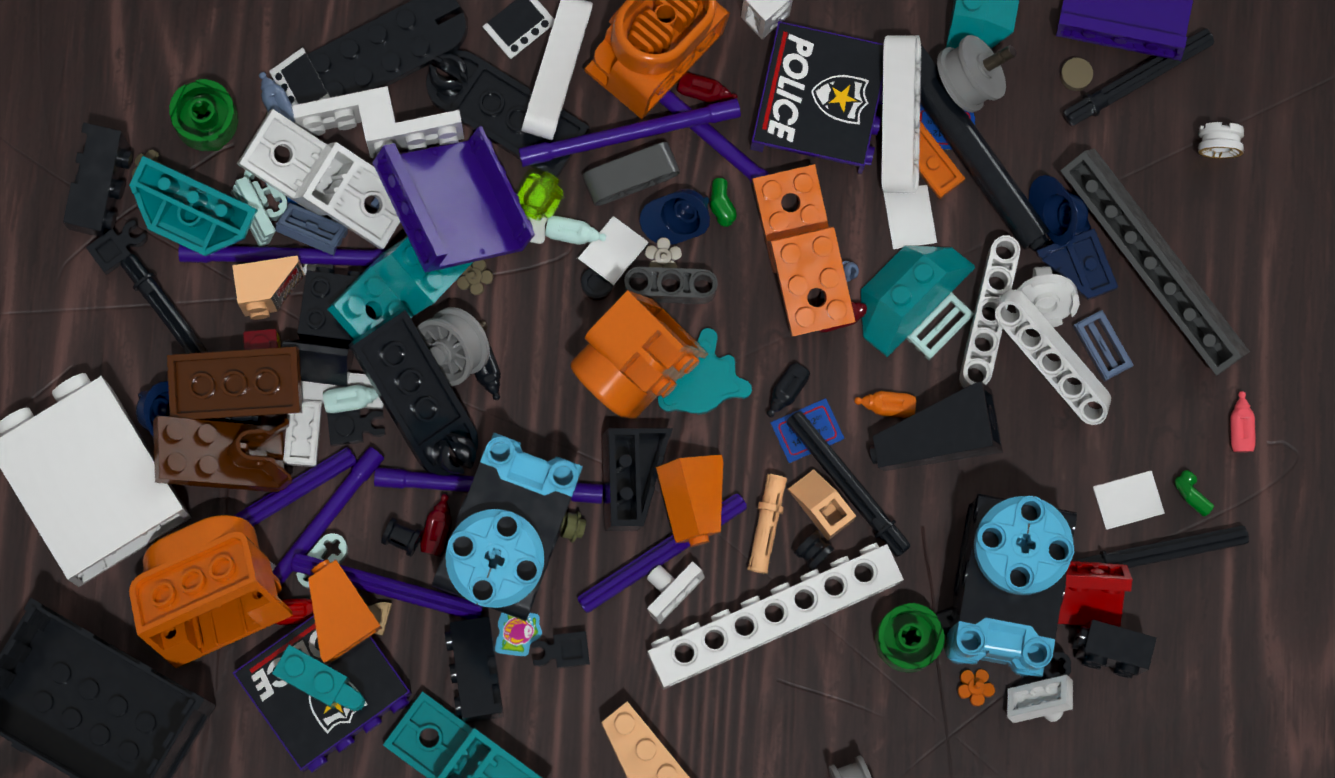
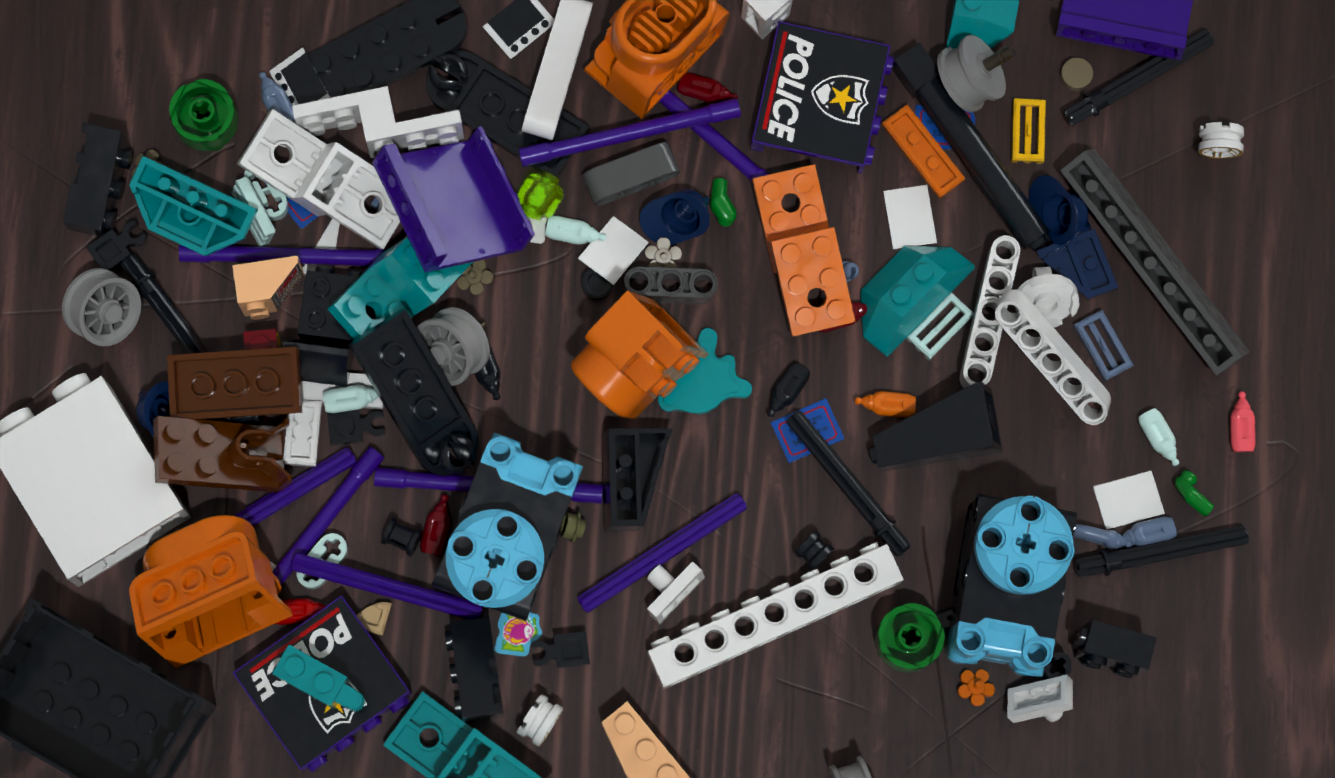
sand blue tile [275,203,348,256] -> none
orange slope [308,559,382,665] -> none
orange slope [656,455,723,547] -> none
light nougat pin [747,474,787,574] -> none
light nougat slope [788,469,856,541] -> none
white beam [881,35,921,193] -> none
red bracket [1058,561,1133,627] -> none
none -> light grey wheel [62,268,141,346]
none -> white wheel [517,694,564,747]
none -> yellow tile [1011,98,1046,164]
none -> sand blue piece [1073,524,1132,549]
none -> sand blue piece [1122,516,1177,547]
none -> light aqua piece [1138,408,1179,466]

